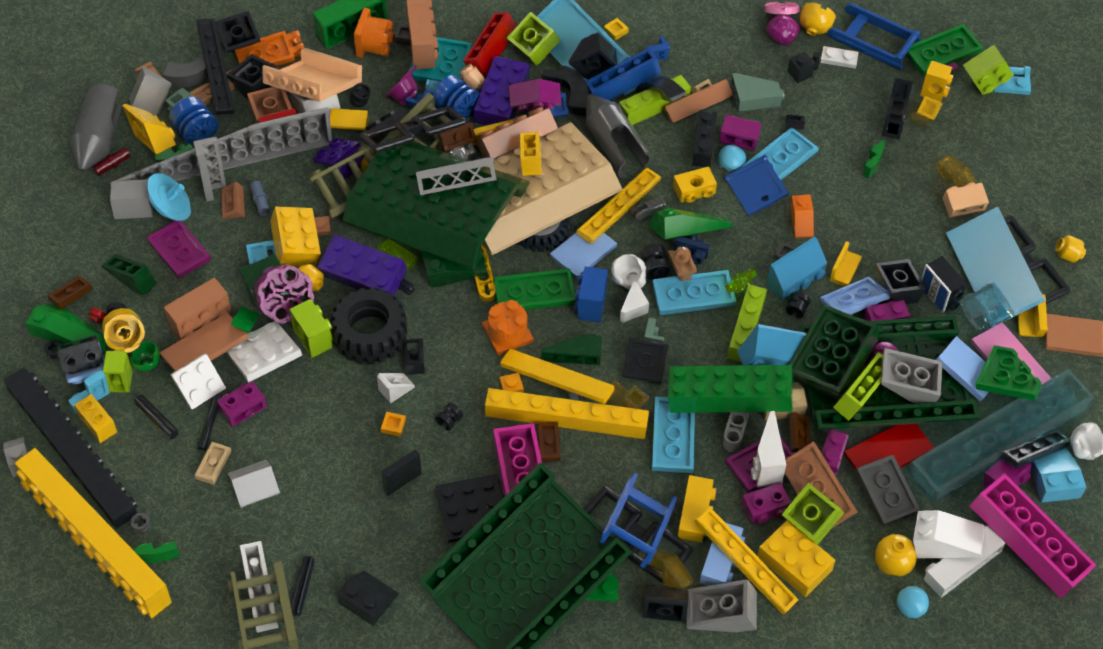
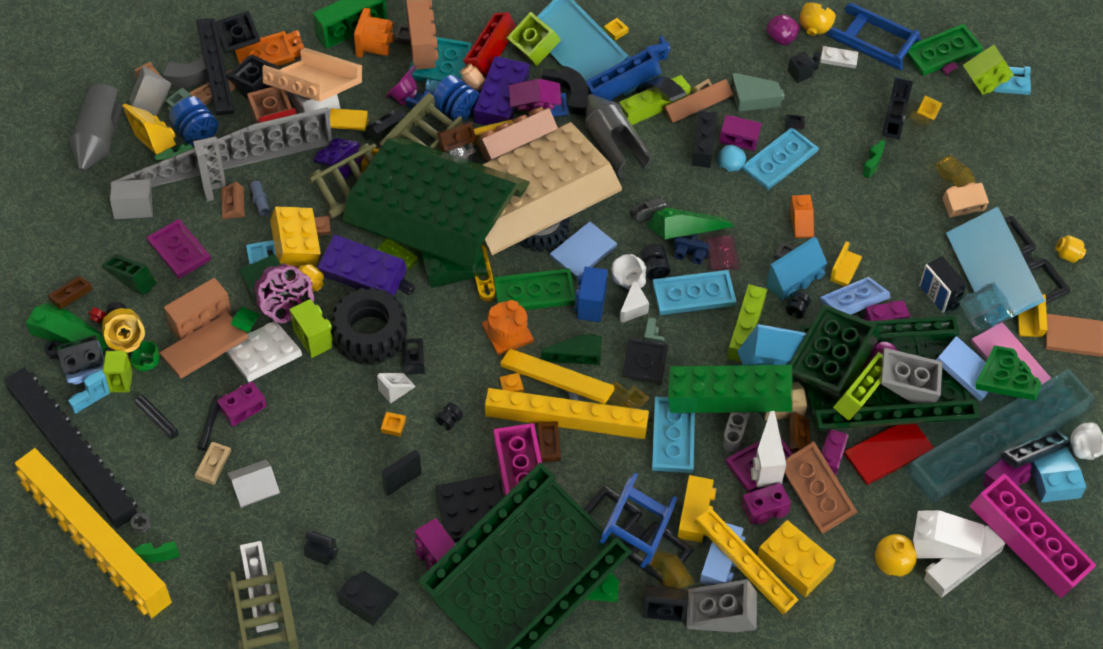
light grey slope [3,437,28,477] -> none
yellow brick [74,394,117,443] -> none
dark red pin [93,147,131,176] -> none
medium azure piece [147,173,191,221] -> none
white plate [170,354,226,409] -> none
black axle [291,556,315,616] -> none
black wheel [350,83,371,108] -> none
black bar [360,106,467,153] -> none
light grey fence [416,156,497,195] -> none
yellow brick [520,132,542,176] -> none
black slope [568,32,618,80] -> none
yellow tile [576,167,661,244] -> none
medium nougat hips [668,247,697,282] -> none
yellow brick [673,166,717,203] -> none
blue container [724,154,789,216] -> none
clear neon green plate [725,268,757,293] -> none
bright pink tile [764,2,800,14] -> none
lime brick [782,482,844,545] -> none
dark grey plate [855,455,920,526] -> none
black slope [875,259,925,305] -> none
medium azure hair [896,586,929,618] -> none
yellow brick [920,61,954,102] -> none
none -> black brick [303,531,339,565]
none -> magenta brick [414,518,455,570]
none -> clear pink plate [706,235,740,271]

